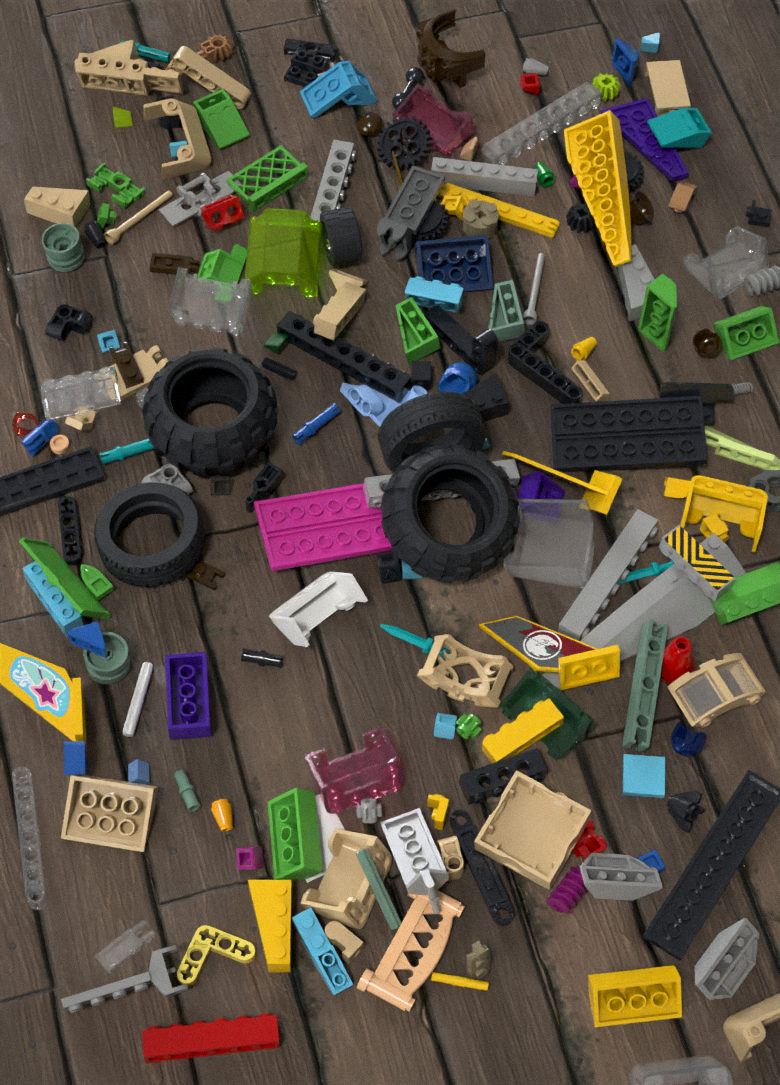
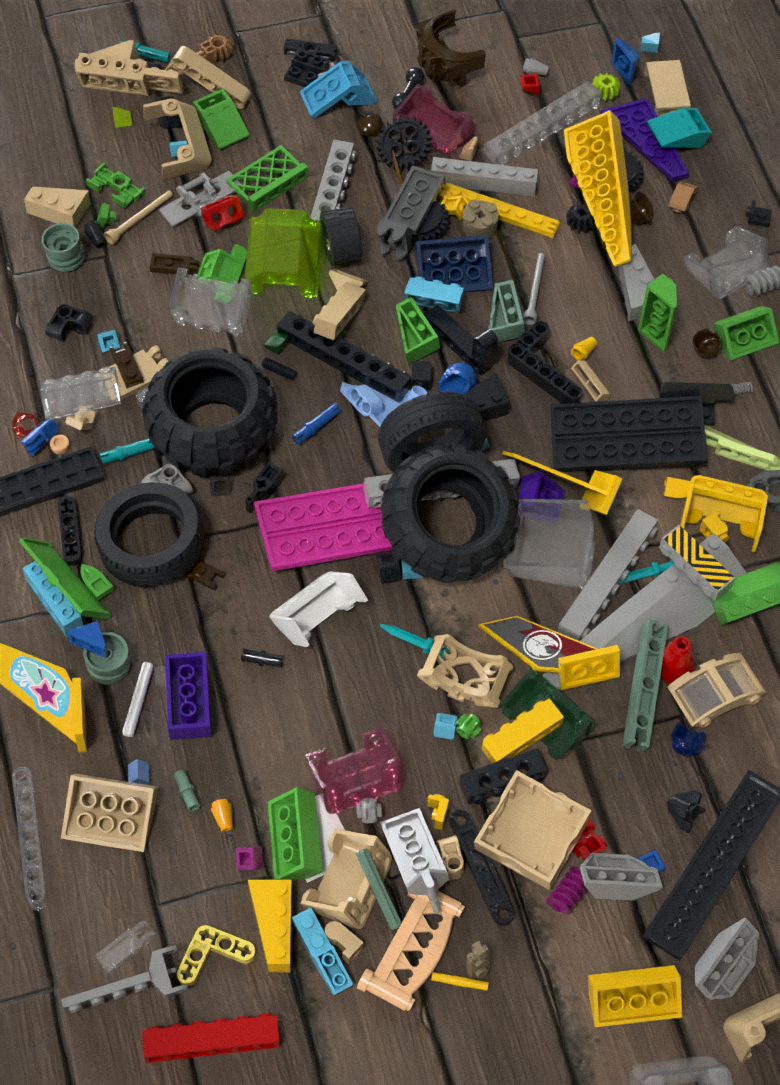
blue slope [64,741,89,775] -> none
green cone [534,162,555,187] -> none
medium azure tile [622,754,665,798] -> none

